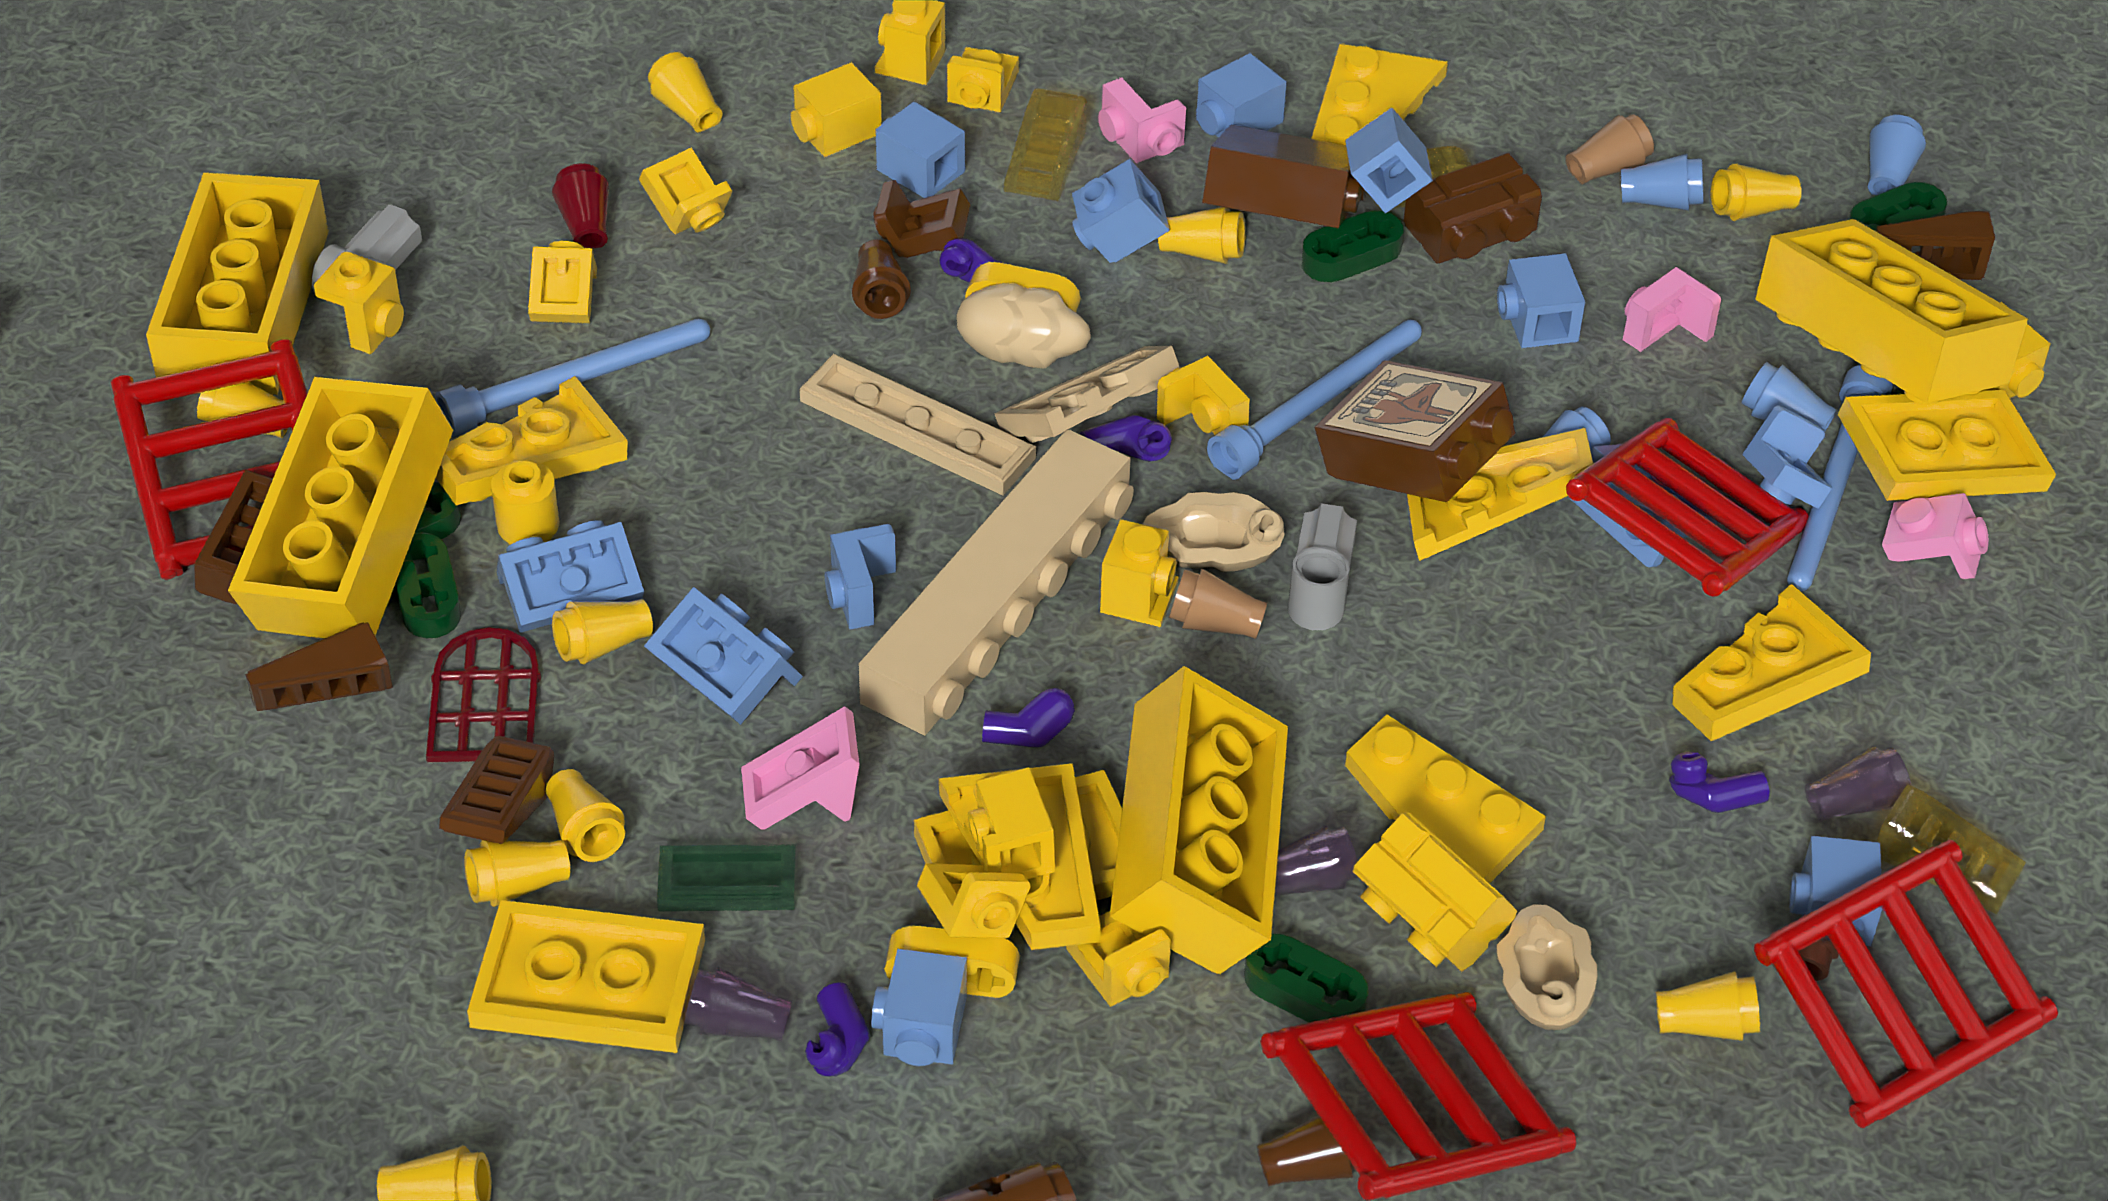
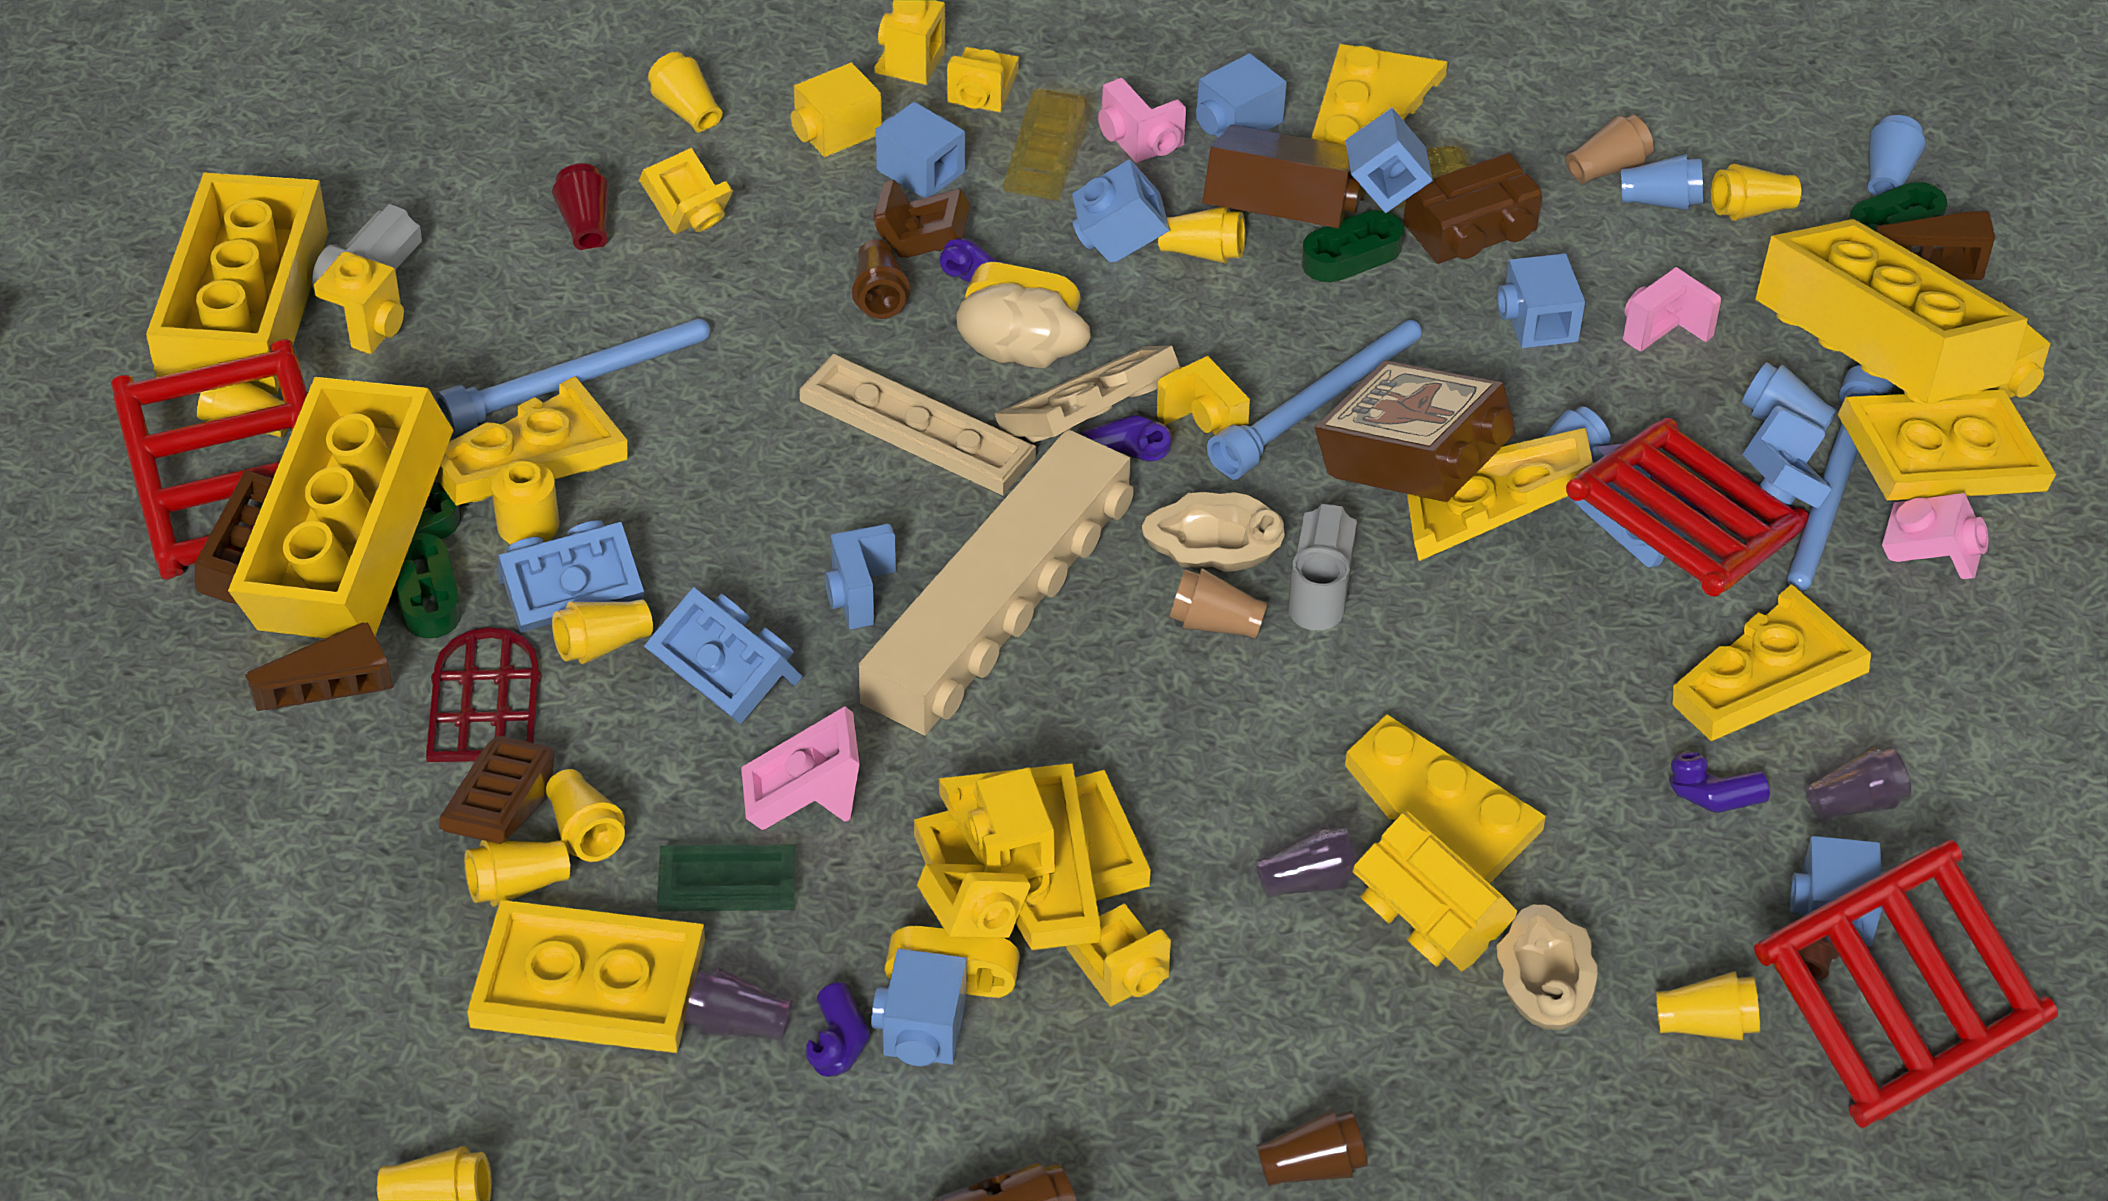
yellow bracket [528,241,597,323] -> none
dark purple arm [982,688,1075,748] -> none
yellow brick [1100,519,1179,627] -> none
yellow brick [1110,666,1288,974] -> none
dark green beam [1244,934,1369,1023] -> none
red bar [1261,992,1576,1201] -> none
clear yellow slope [1877,784,2026,914] -> none

